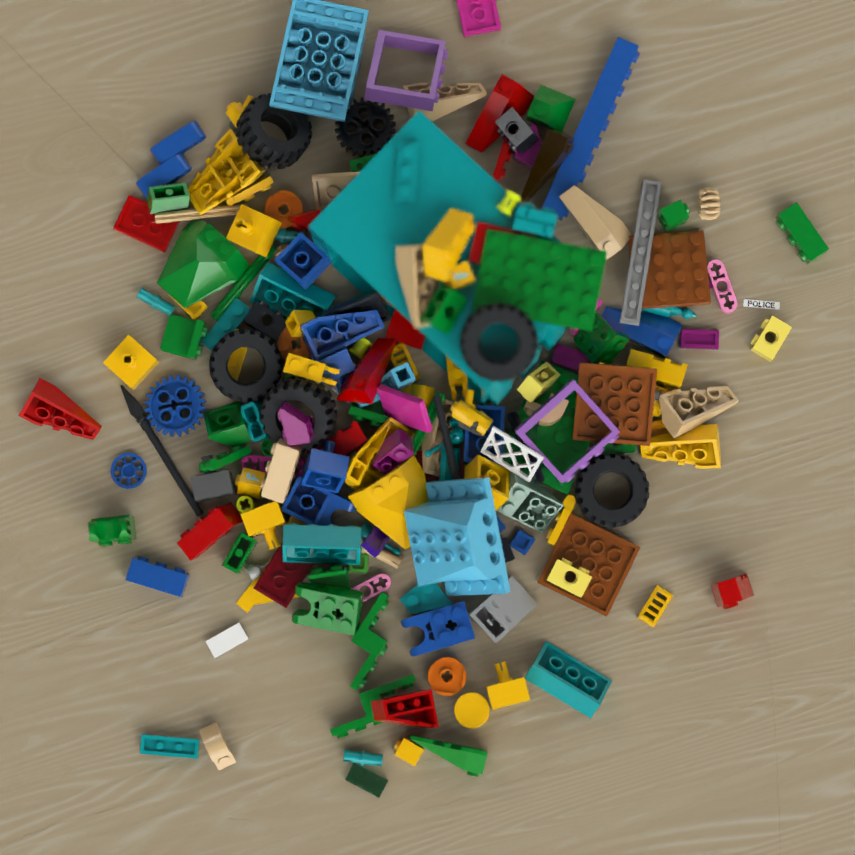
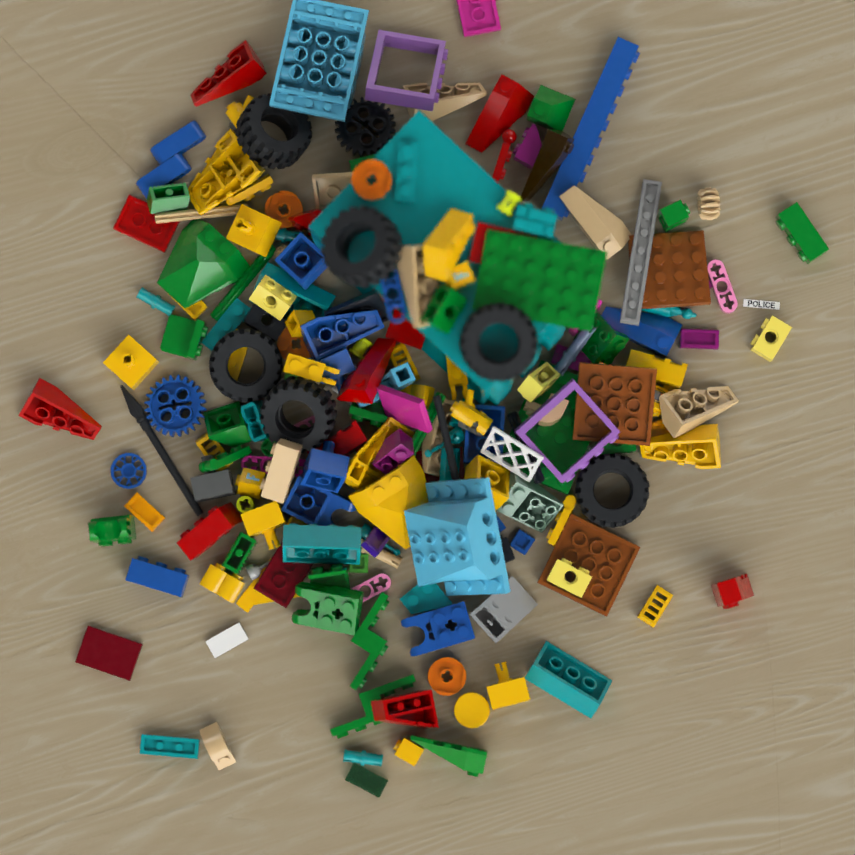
magenta slope [278,403,314,446] -> none
black brick [495,107,540,154] -> none
none -> dark red tile [75,626,143,681]
none -> light orange tile [124,492,165,532]
none -> red wedge [190,40,267,107]
none -> yellow slope [195,433,233,472]
none -> yellow brick [199,563,245,603]
none -> light yellow brick [249,275,297,321]
none -> black tyre [321,205,403,288]
none -> orange plate [351,159,392,201]
none -> blue beam [380,269,406,324]
none -> sand blue pin [554,326,597,375]

